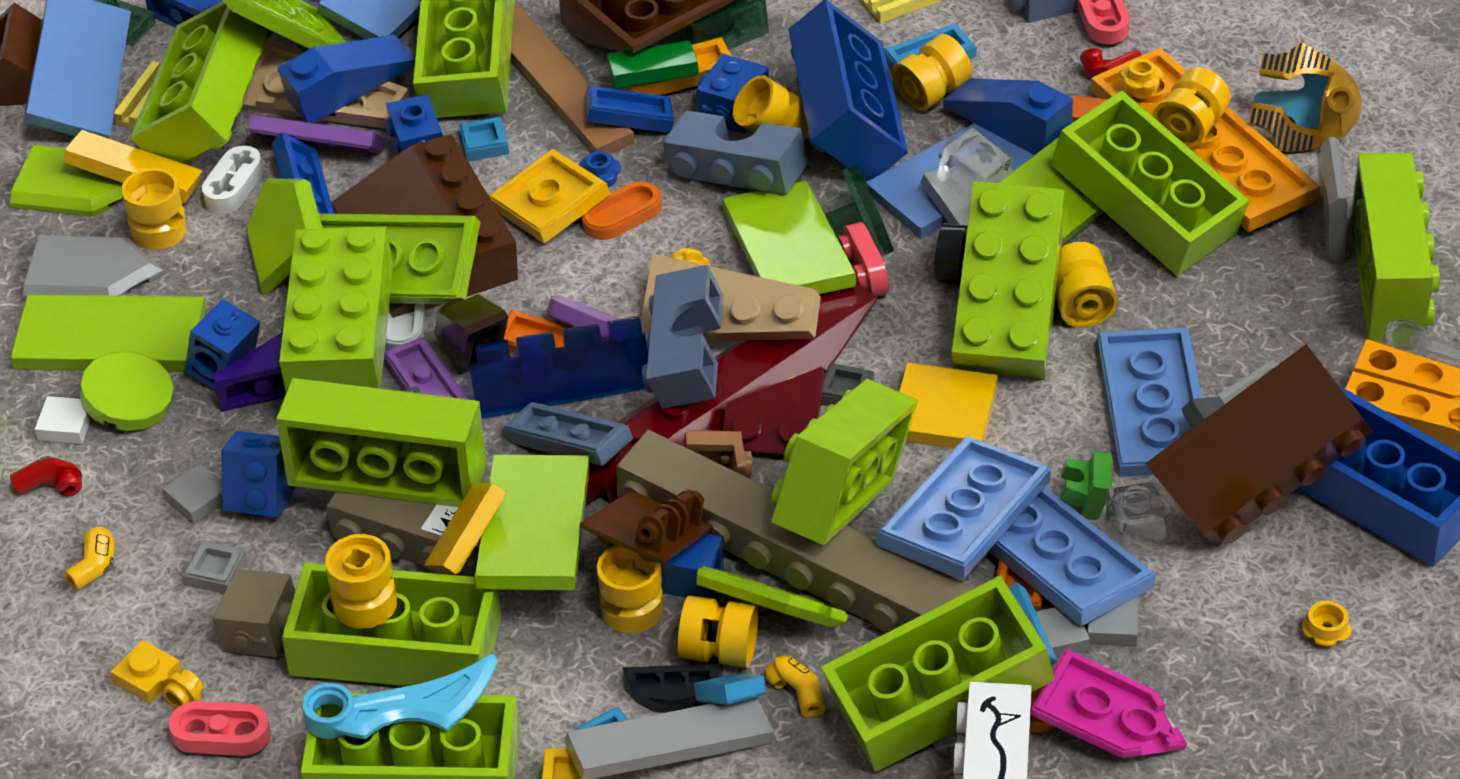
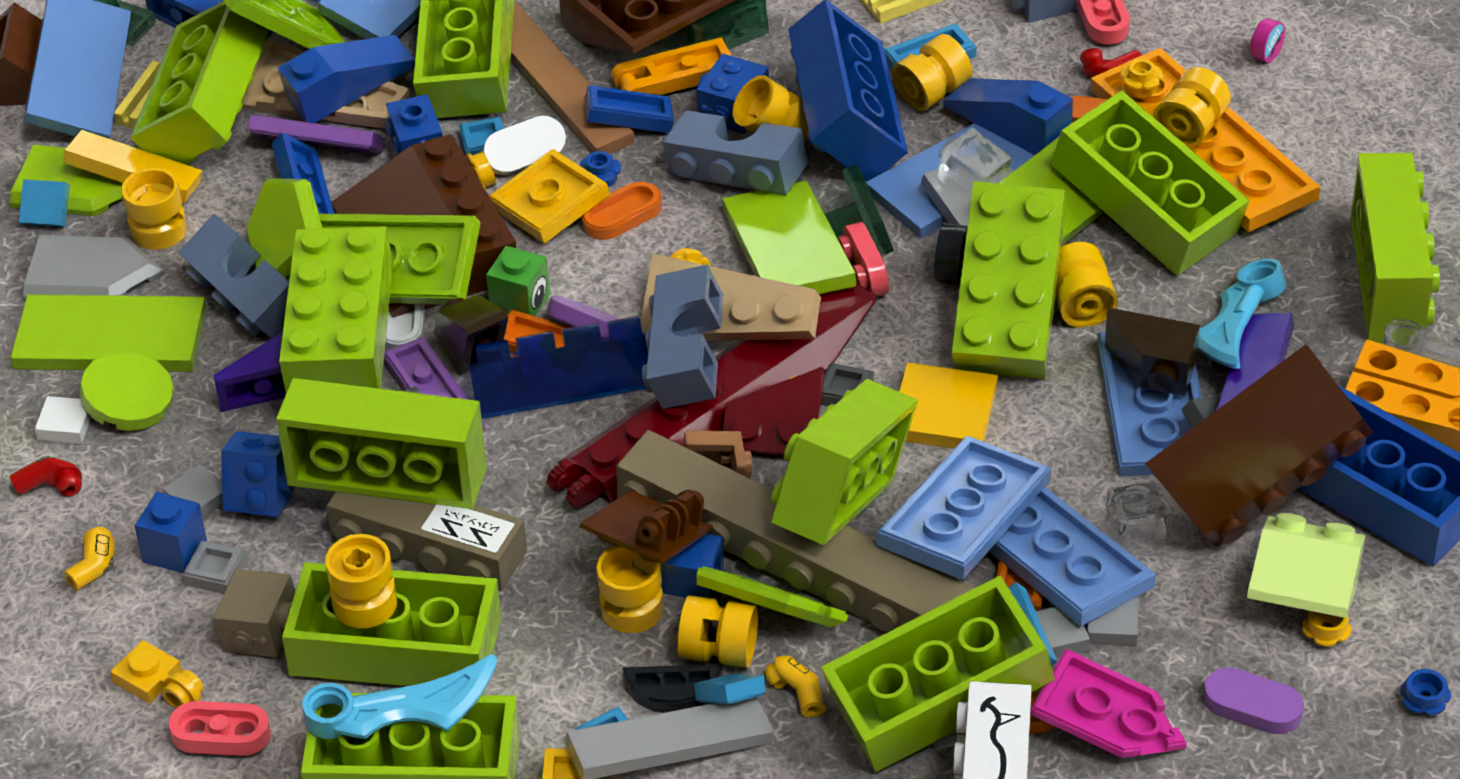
blue head [184,299,260,391] -> none
white beam [202,146,263,214] -> none
yellow tile [424,483,506,575] -> none
lime tile [475,455,590,590] -> none
sand blue tile [502,402,633,466] -> none
green tile [607,40,699,89] -> none
bright green tile [1060,451,1112,520] -> none
piece [1248,43,1362,152] -> none
light grey tile [1317,137,1347,263] -> none
none -> dark azure tile [19,179,70,227]
none -> blue brick [134,492,207,573]
none -> sand blue arch [178,213,289,339]
none -> yellow plate [465,152,496,191]
none -> white tile [482,116,566,176]
none -> bright green brick [486,246,550,316]
none -> dark brown slope [1105,308,1200,396]
none -> medium azure piece [1198,259,1287,369]
none -> medium lavender tile [1204,668,1304,734]
none -> dark purple tile [1217,313,1294,410]
none -> yellowish green slope [1247,513,1366,618]
none -> dark pink tile [1250,18,1285,63]
none -> blue plate [1400,669,1451,716]

